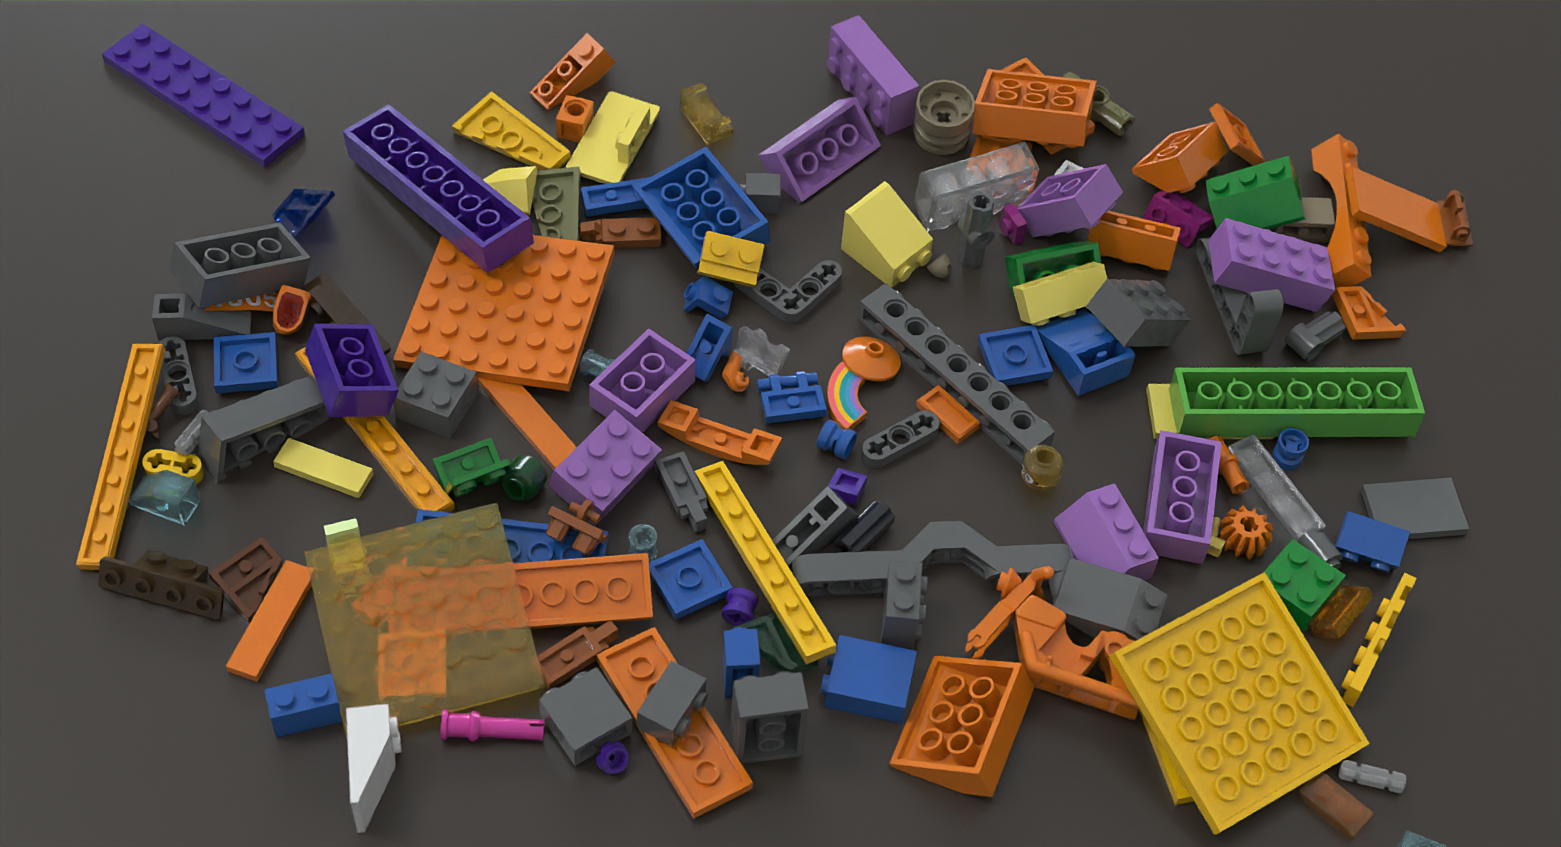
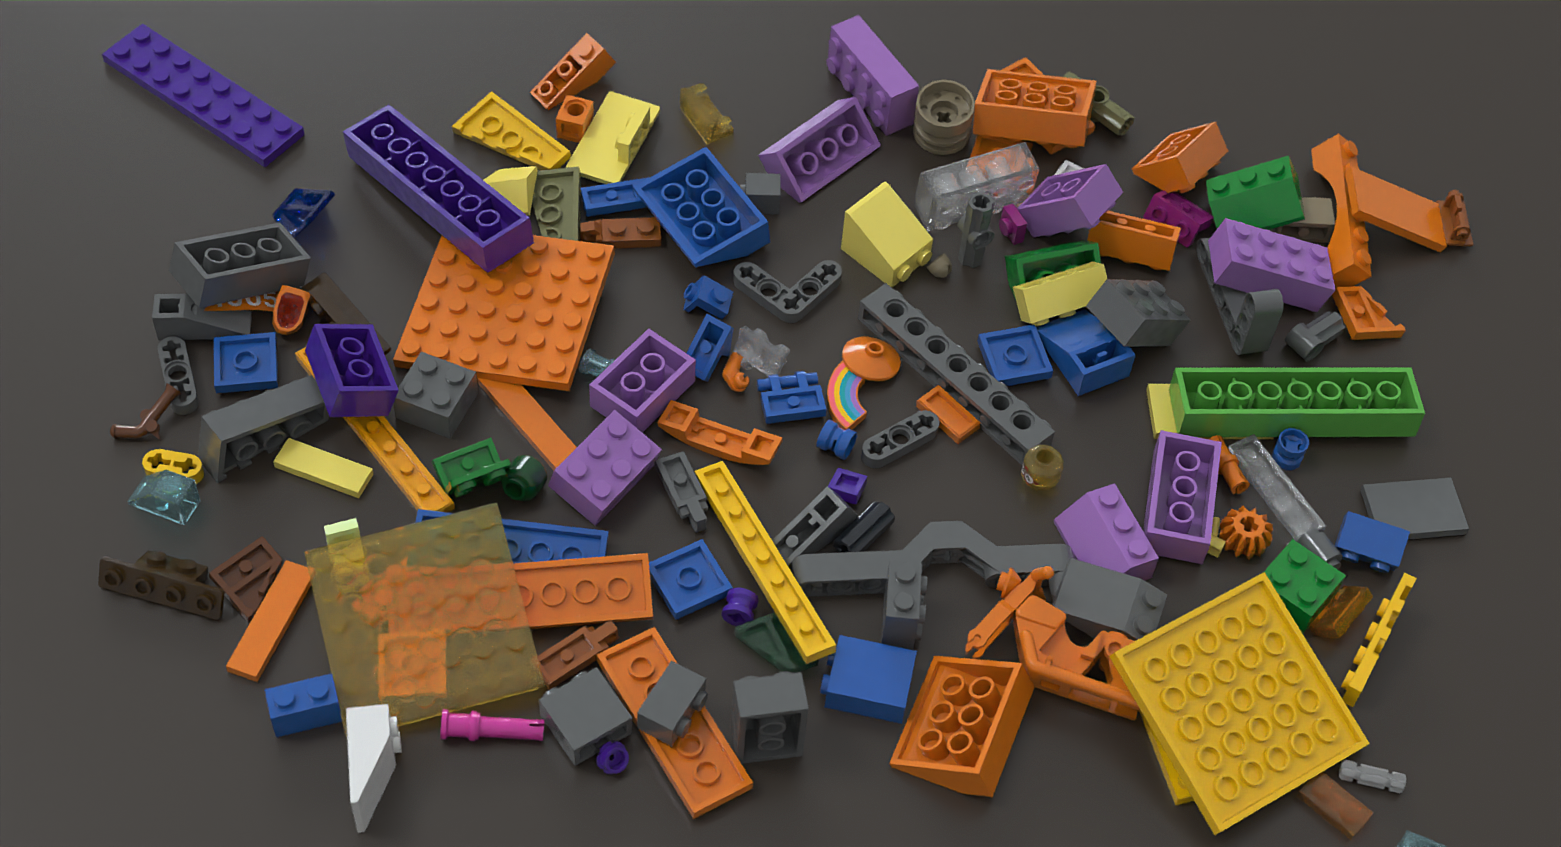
light orange tile [76,344,166,570] -> none
light grey axle [174,409,209,456] -> none
dark orange hips [546,499,608,557] -> none
clear light blue bush [629,524,658,562] -> none
yellow plate [697,231,764,287] -> none
blue brick [722,627,760,698] -> none
orange tile [1209,103,1265,166] -> none

